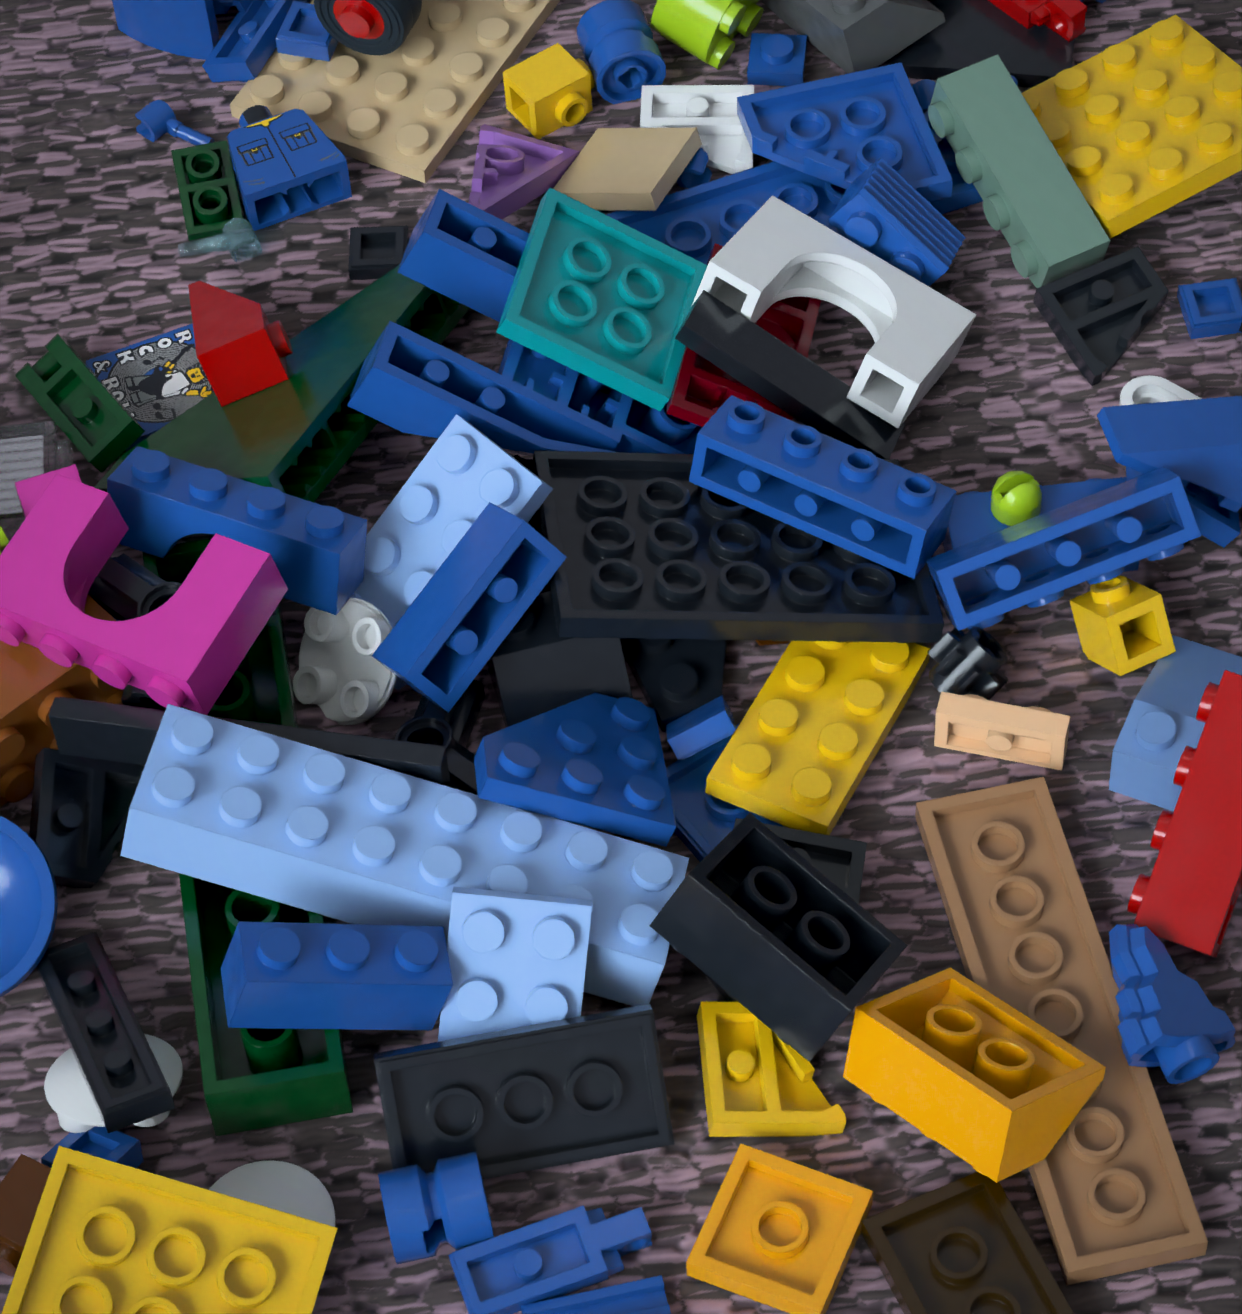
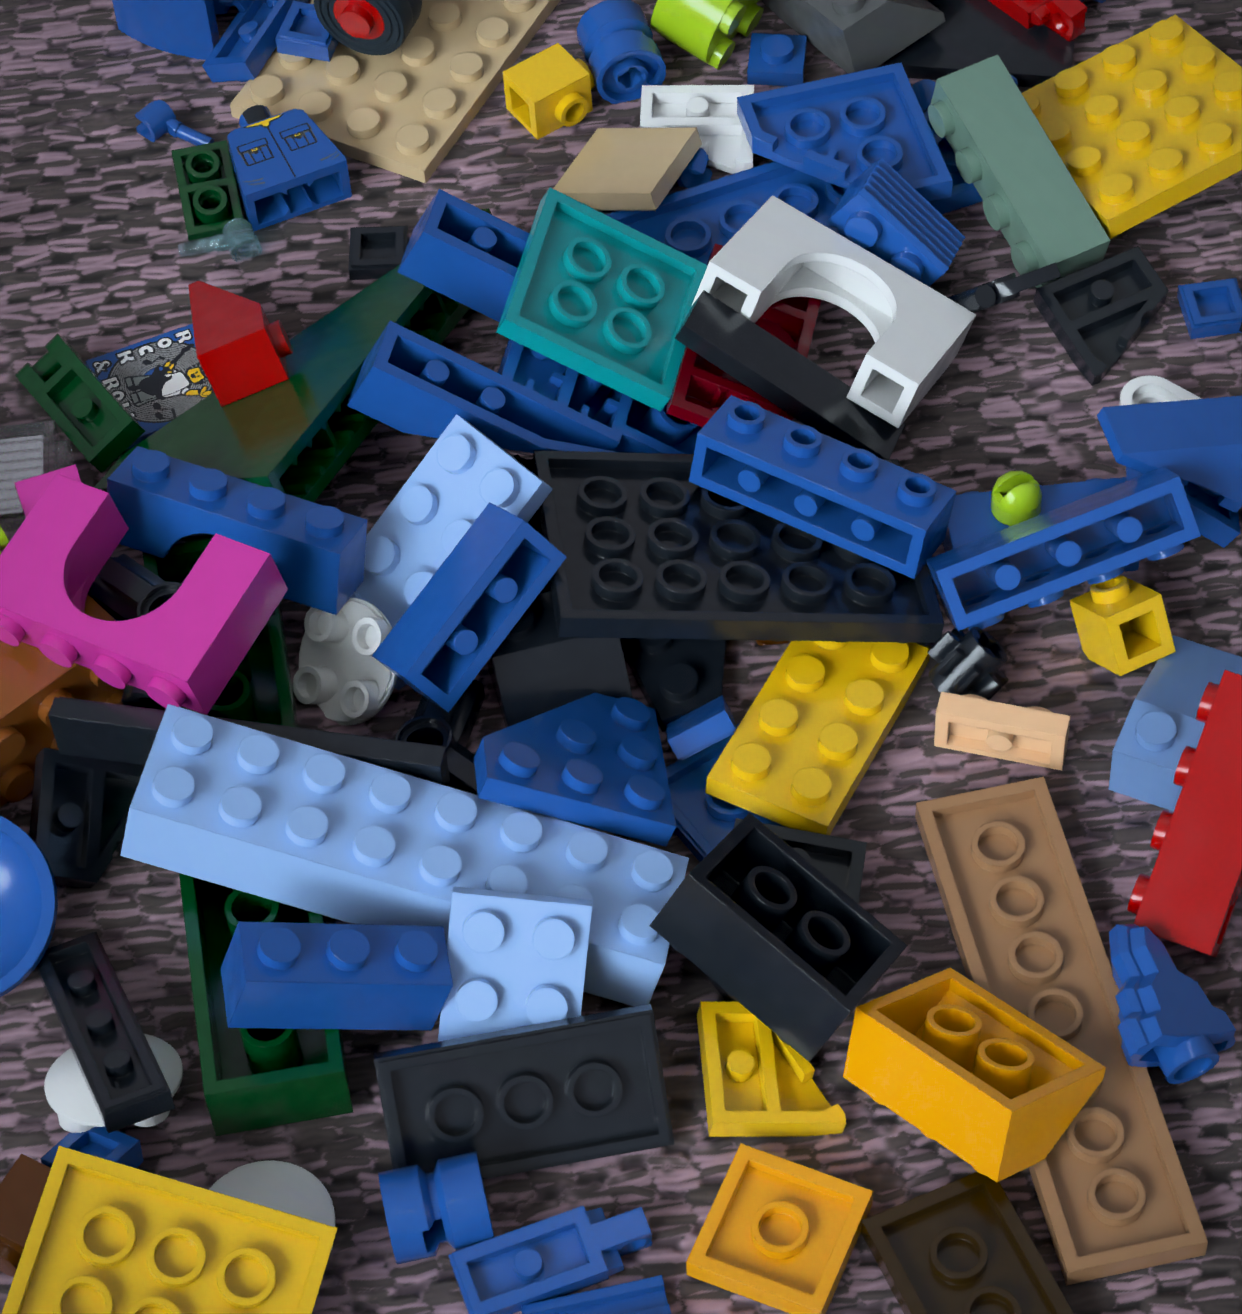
medium lavender wing [469,124,579,220] -> none
none -> black piece [947,262,1061,313]

